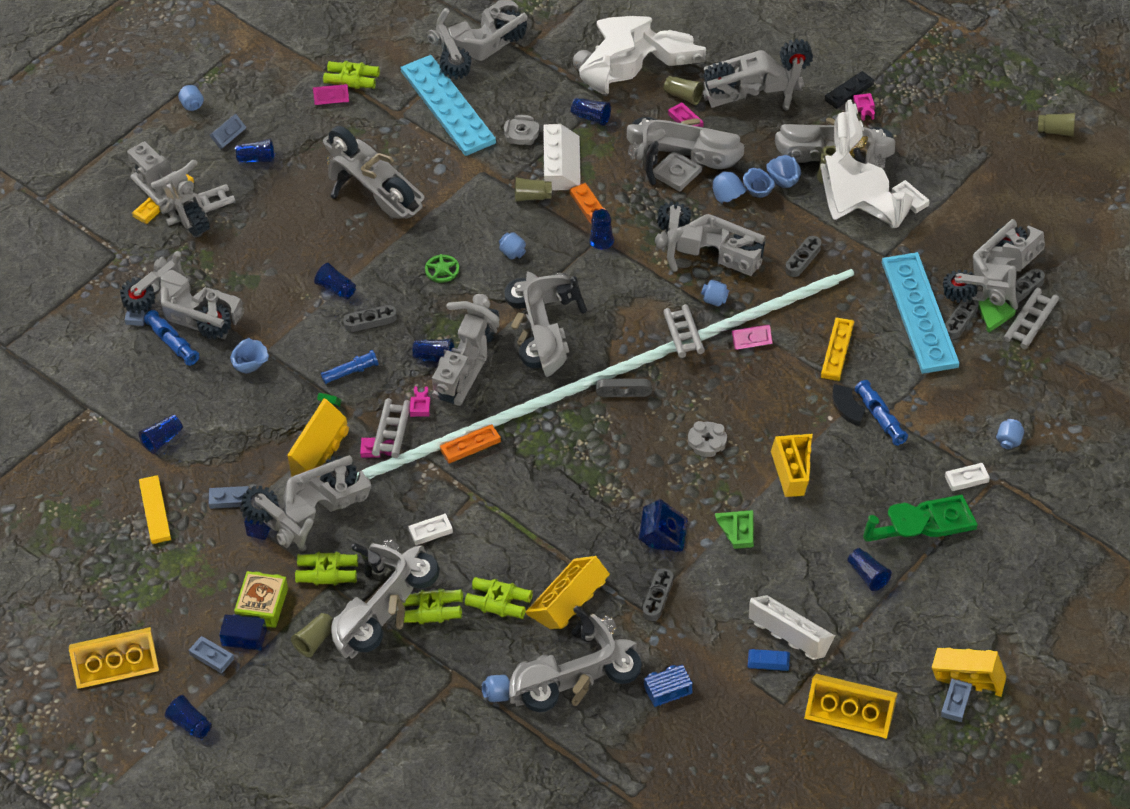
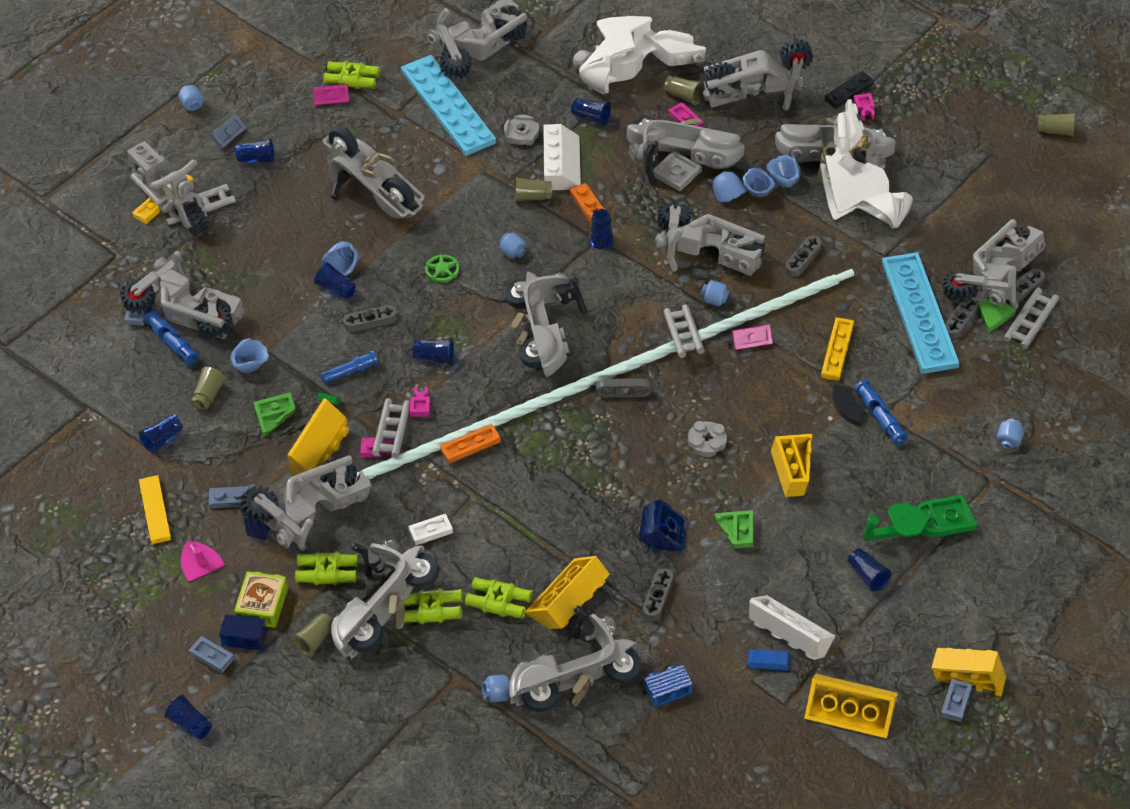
yellow slope [69,627,159,689] -> none
light grey piece [432,294,499,406] -> none
white plate [892,180,930,214] -> none
white plate [945,463,990,491] -> none
none -> dark pink shield [181,541,225,583]
none -> olive plant [191,367,226,410]
none -> bright green wing [254,392,296,437]
none -> medium blue hair [322,241,359,277]

